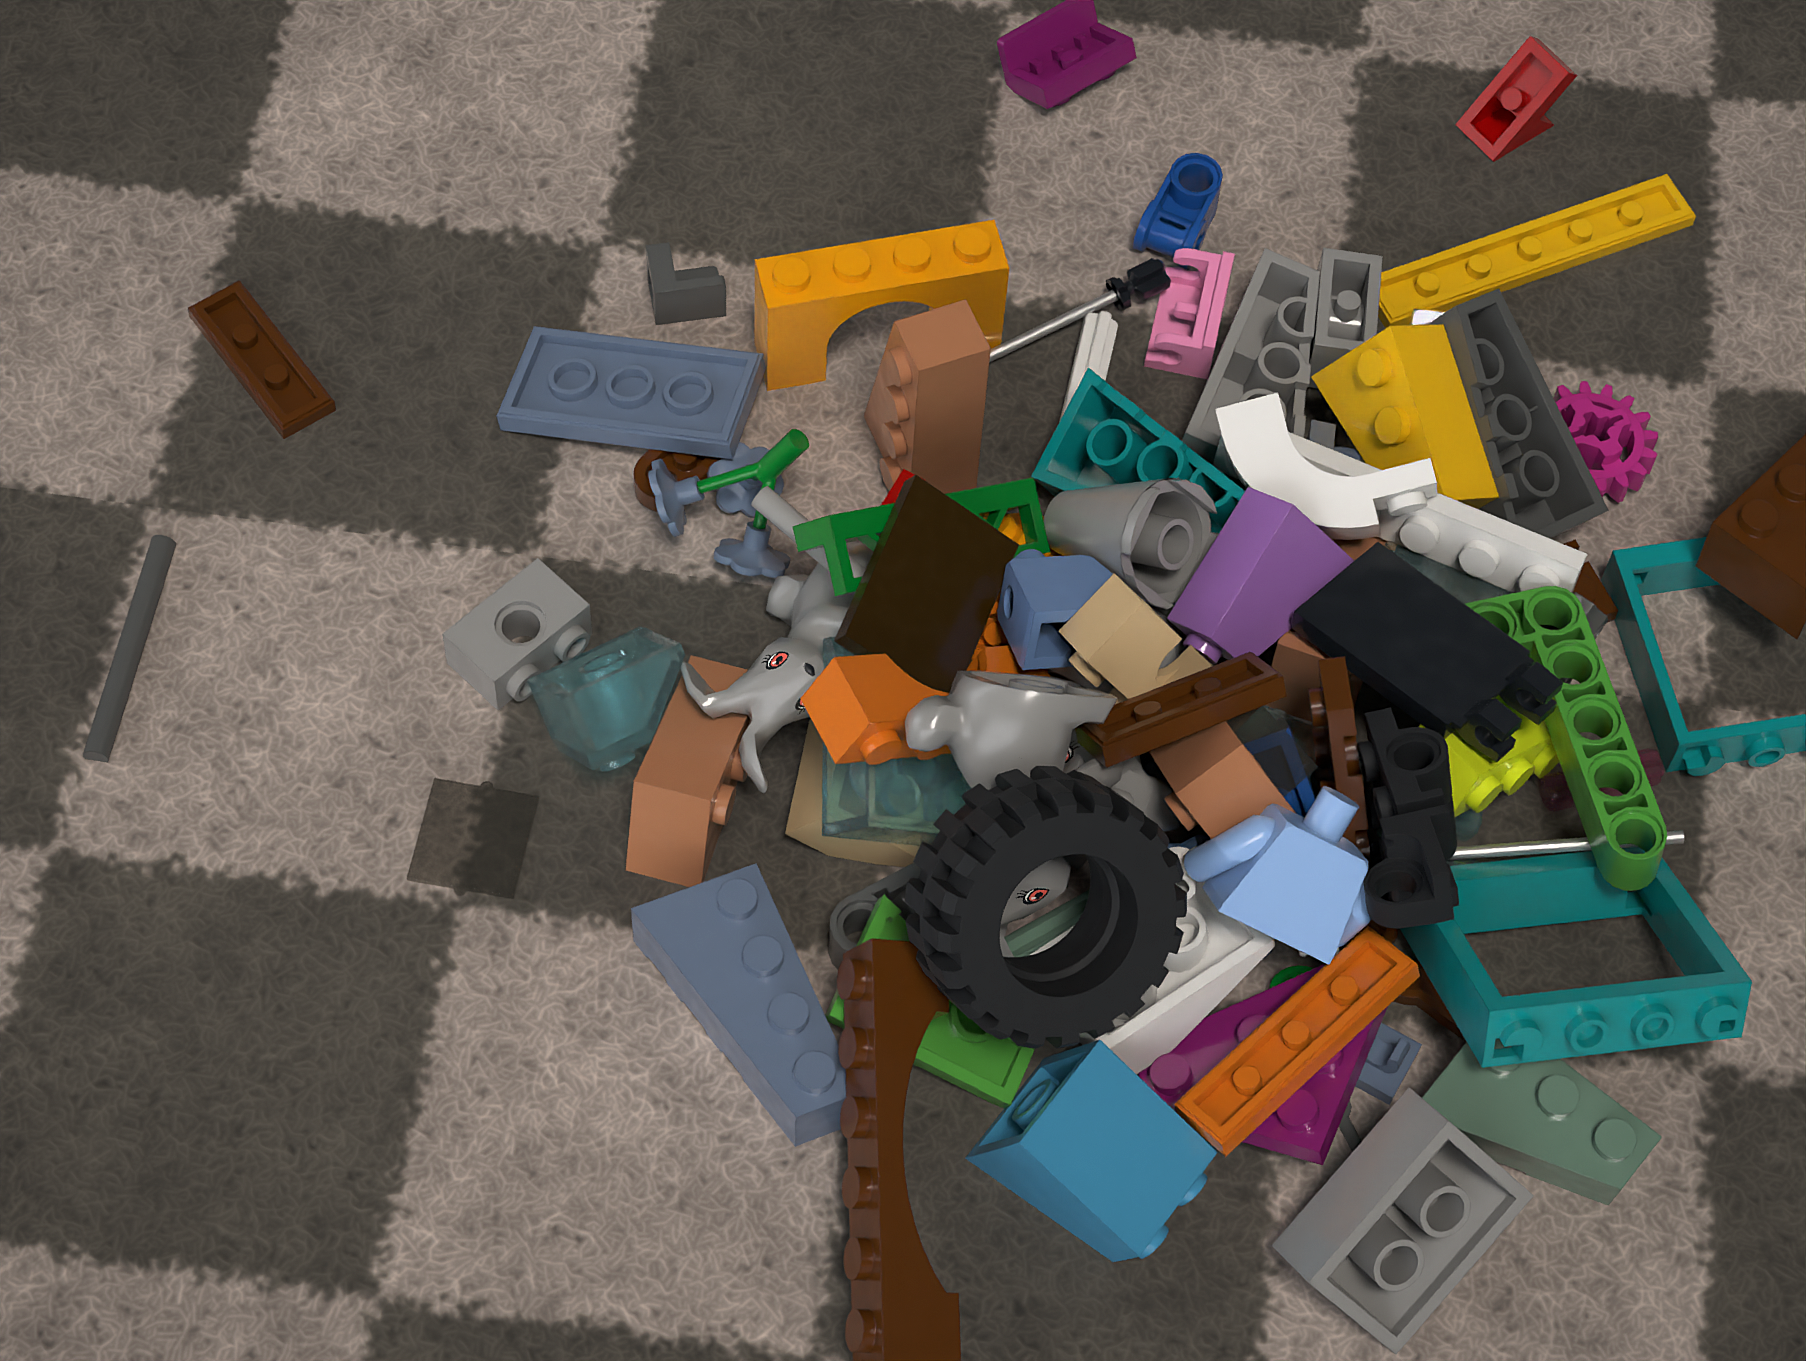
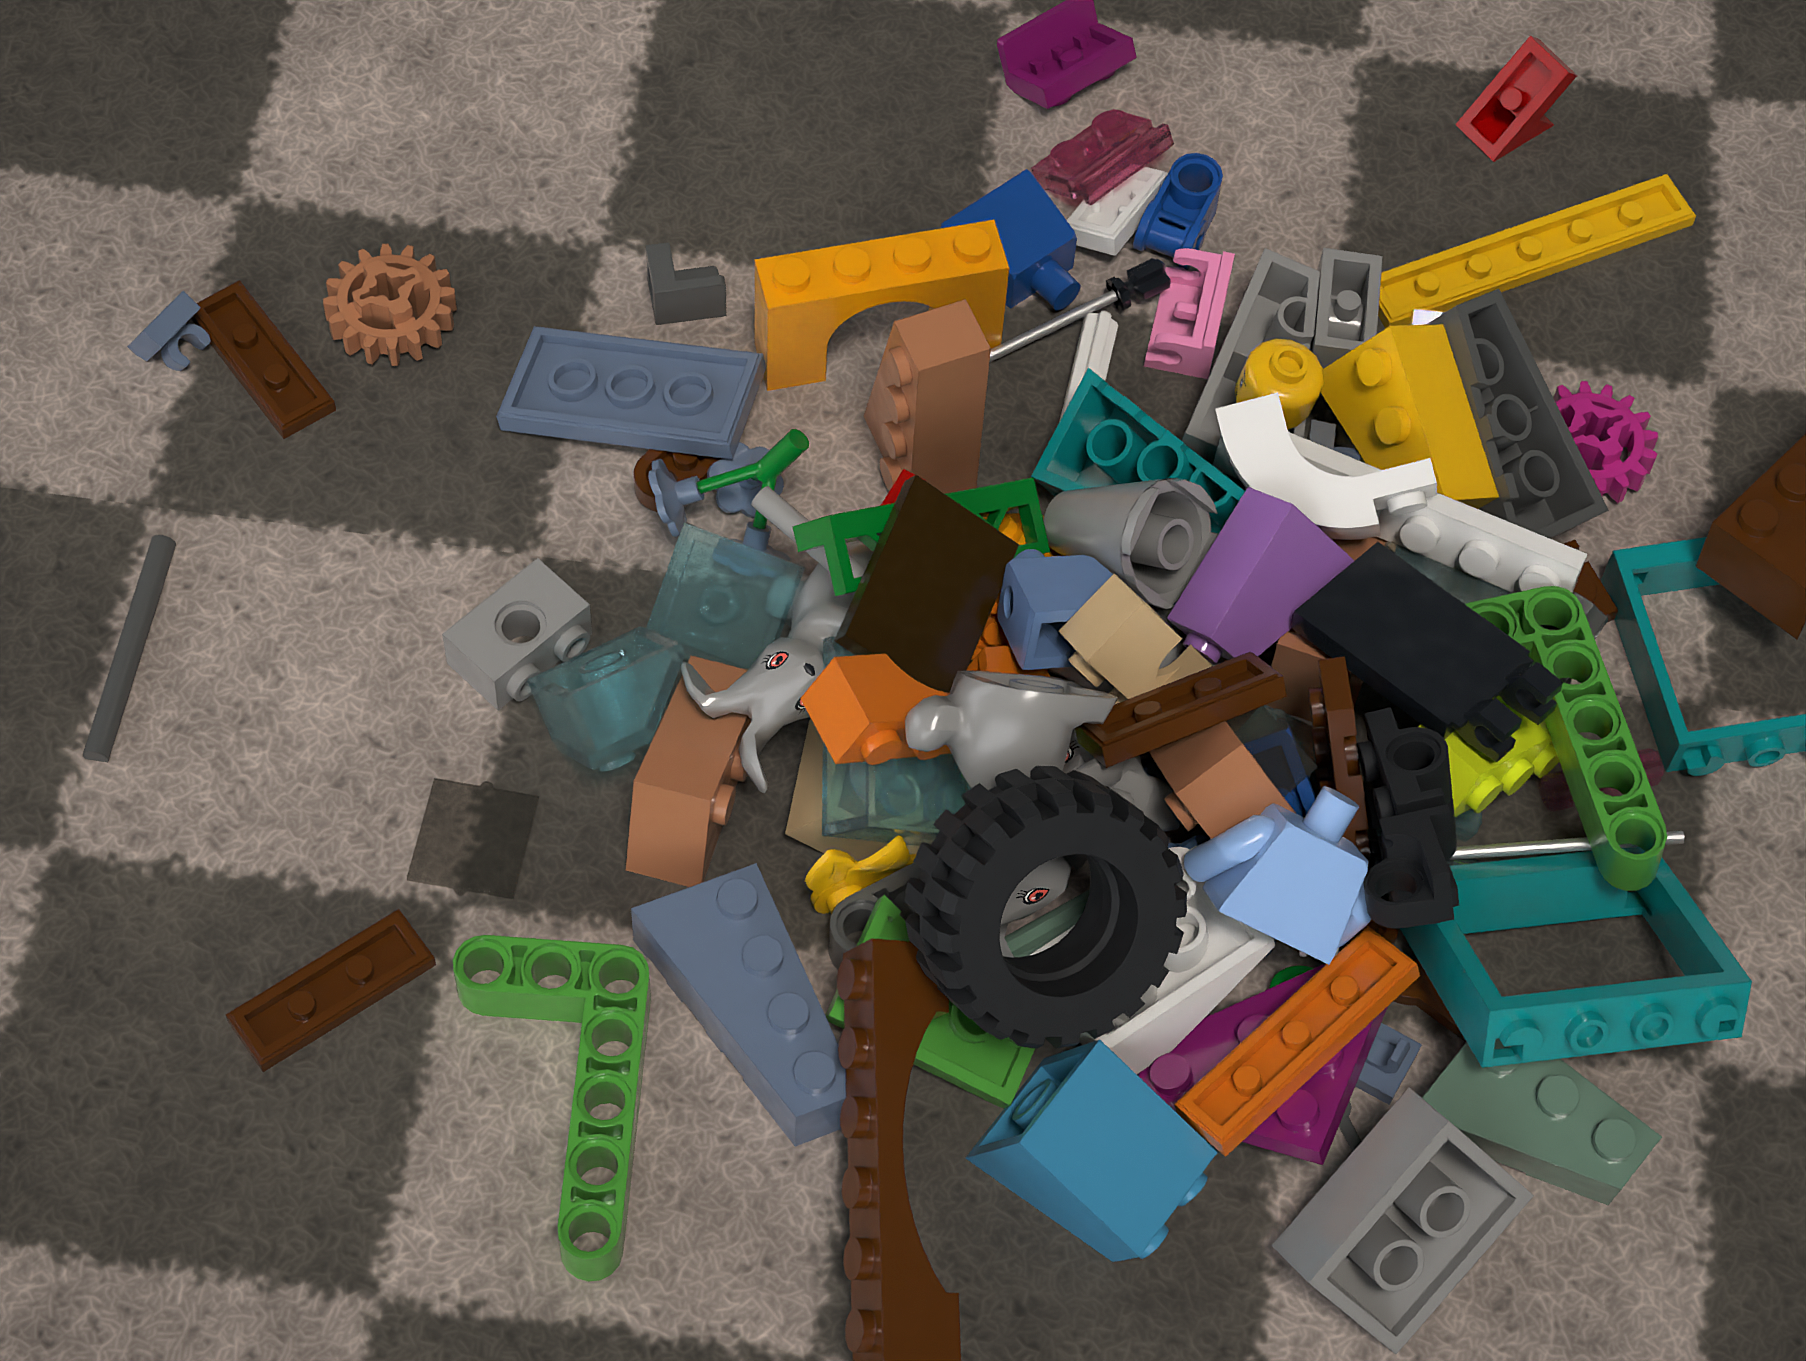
none -> sand blue tile [127,291,211,371]
none -> reddish brown tile [226,909,436,1072]
none -> nougat gear [323,244,457,366]
none -> bright green beam [453,935,651,1282]
none -> clear light blue plate [641,523,805,670]
none -> yellow plate [805,835,916,914]
none -> blue torso [941,169,1081,310]
none -> clear pink plate [1031,109,1174,205]
none -> white plate [1067,160,1168,256]
none -> yellow head [1235,338,1324,430]

